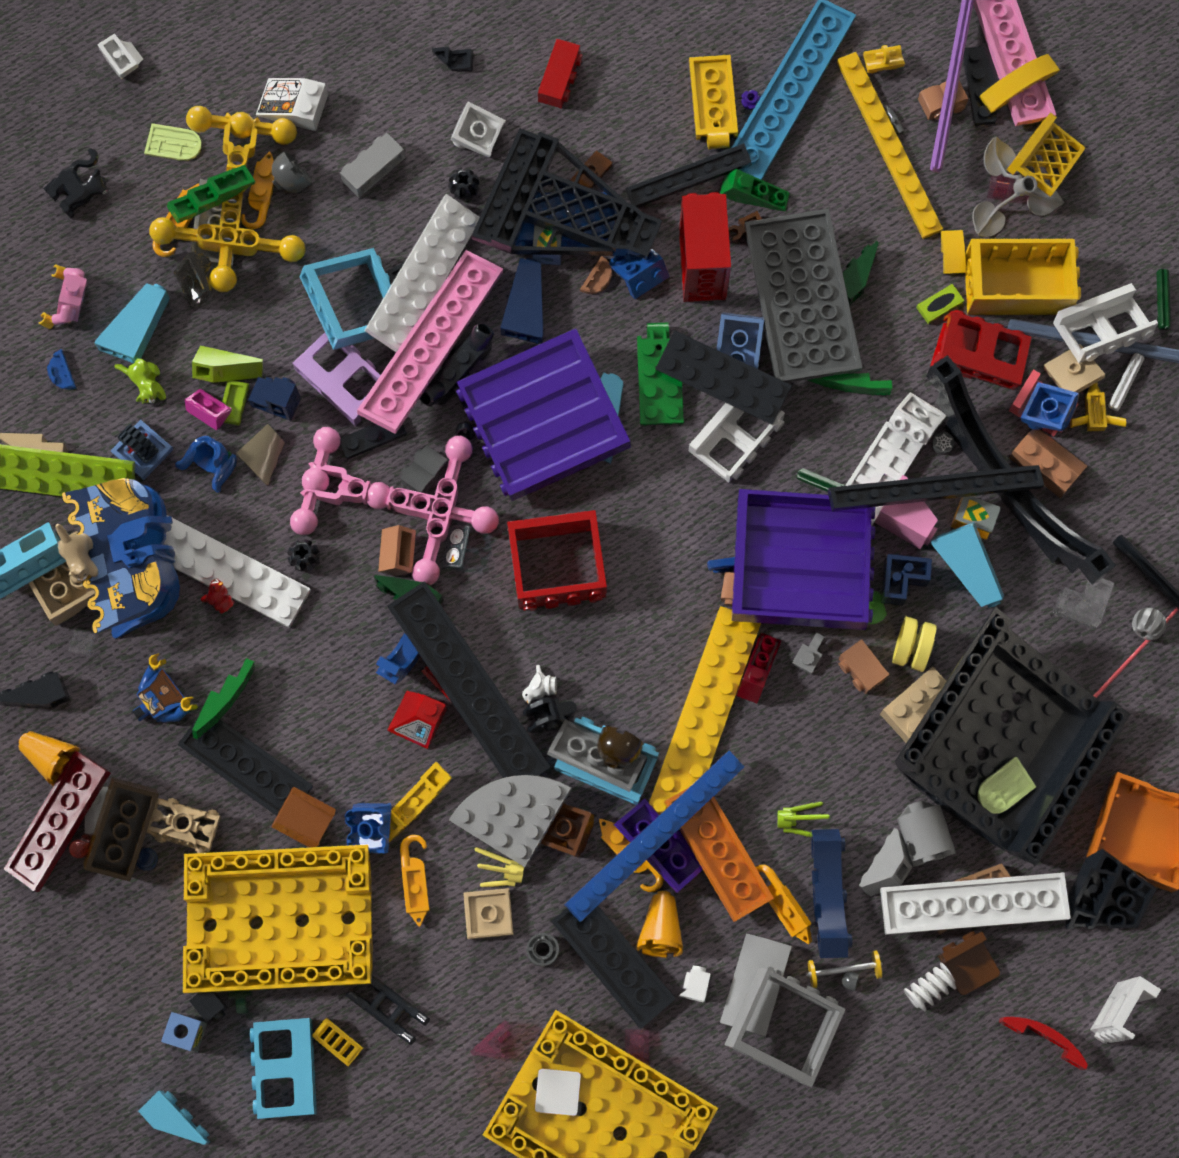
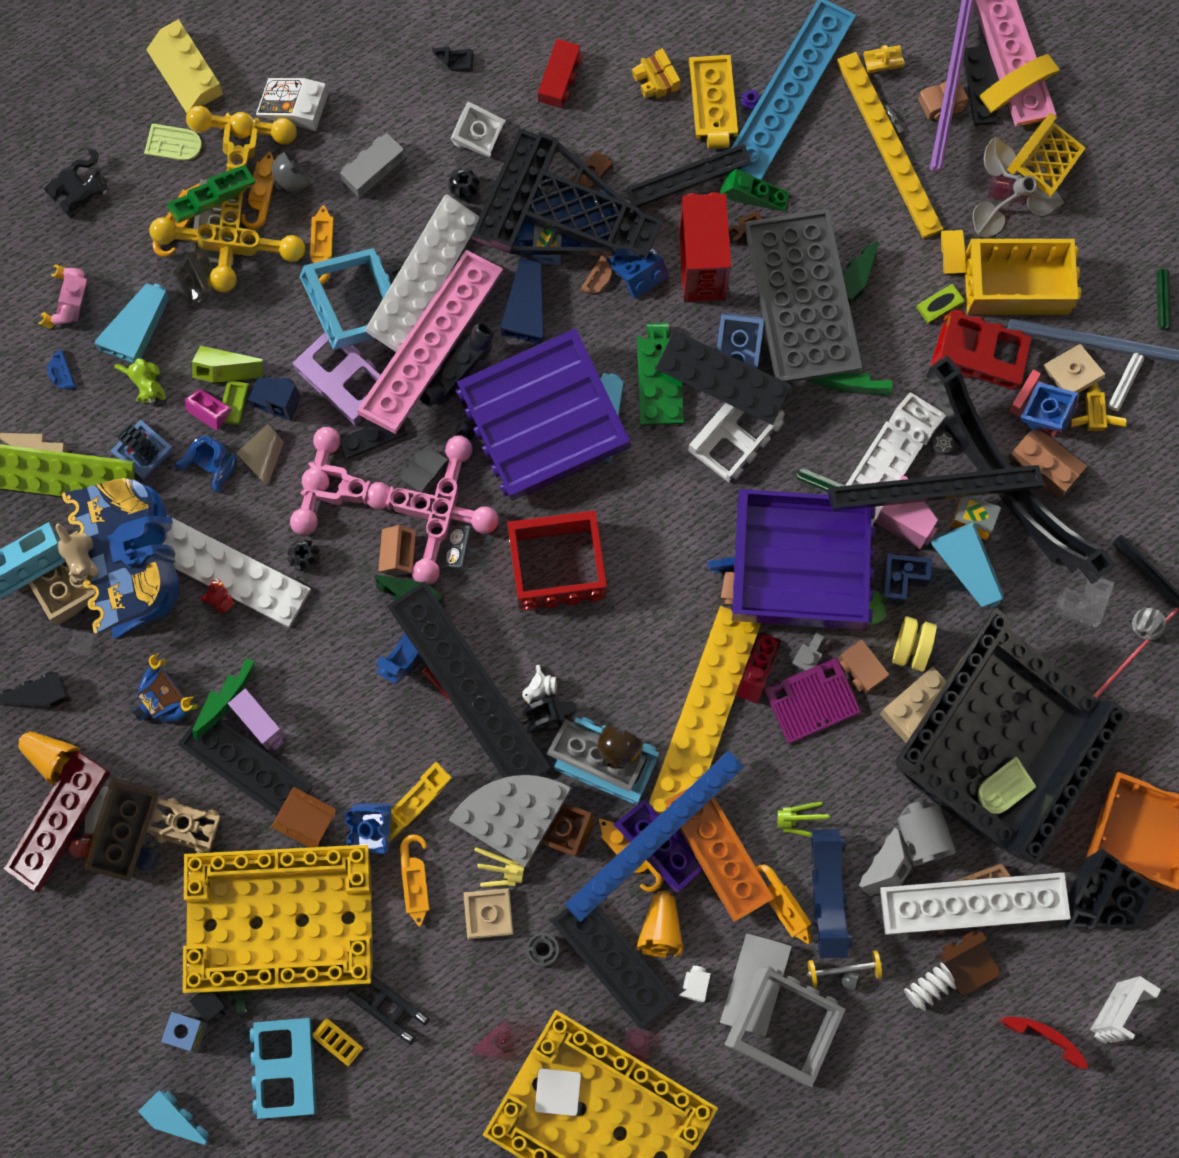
white slope [97,34,143,79] -> none
red slope [387,691,447,749] -> none
white window [1053,283,1158,363] -> none
none -> light yellow slope [146,19,223,113]
none -> lavender window [228,689,286,751]
none -> light orange plate [310,205,334,285]
none -> yellow hips [632,48,680,98]
none -> magenta window [764,657,862,744]

